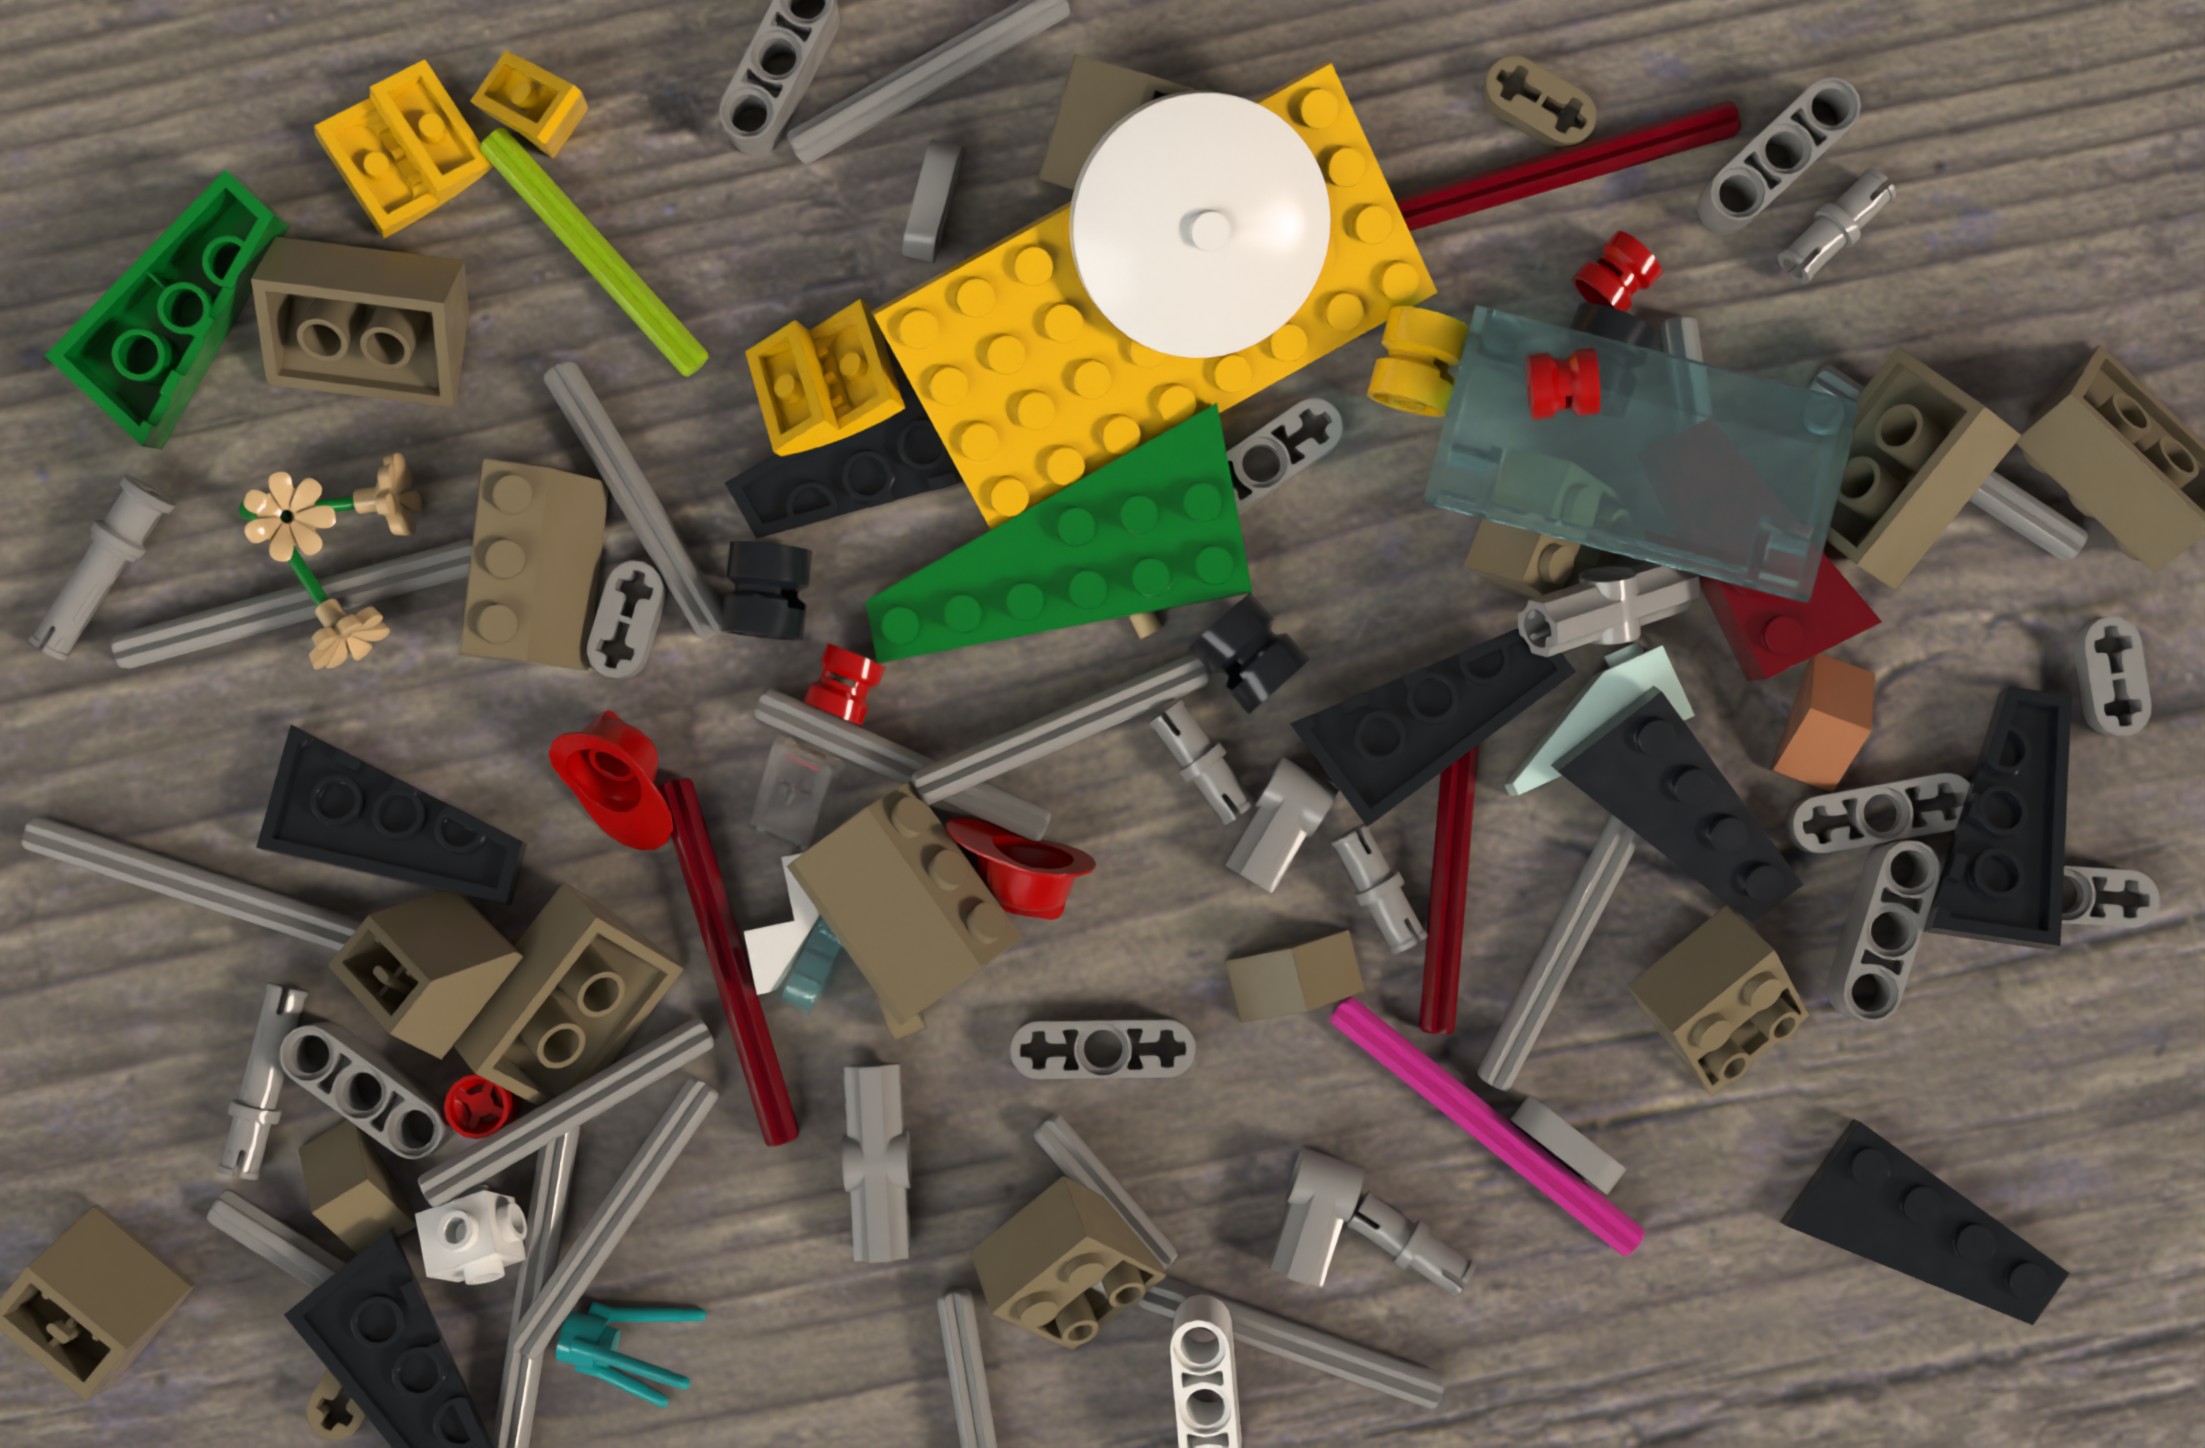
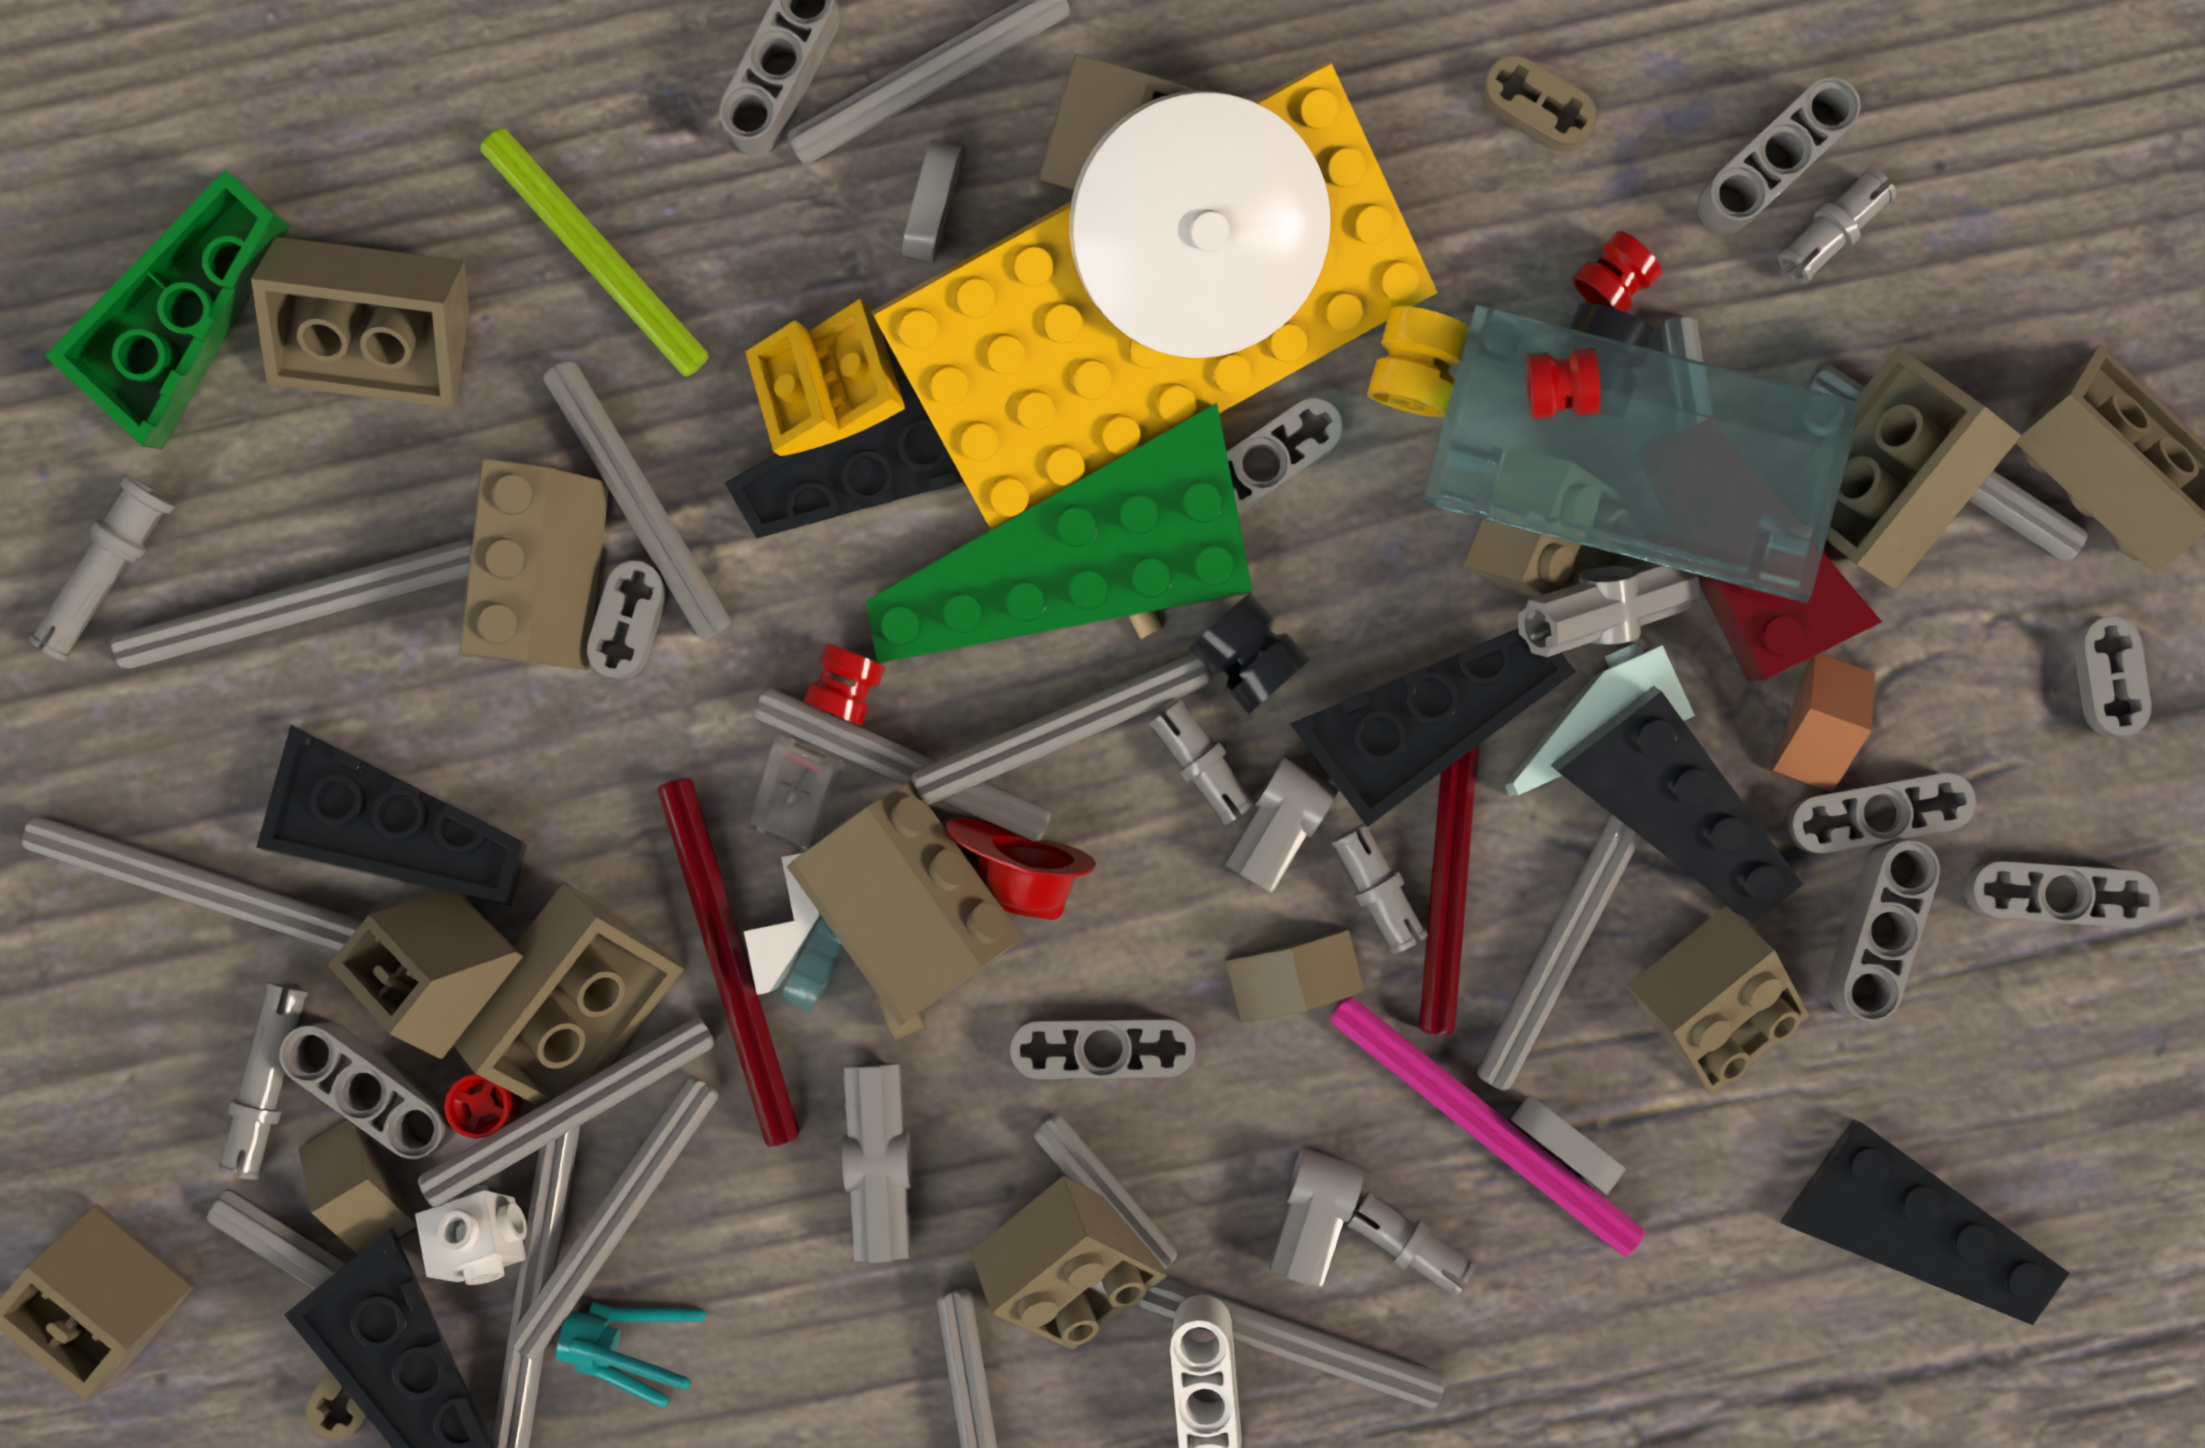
tan plant [239,453,423,670] -> none
yellow slope [314,59,493,239] -> none
yellow slope [470,50,588,158] -> none
red piece [548,710,673,850] -> none
black wheel [721,541,813,641] -> none
dark red axle [1394,100,1741,231] -> none
black wing [1923,686,2072,950] -> none

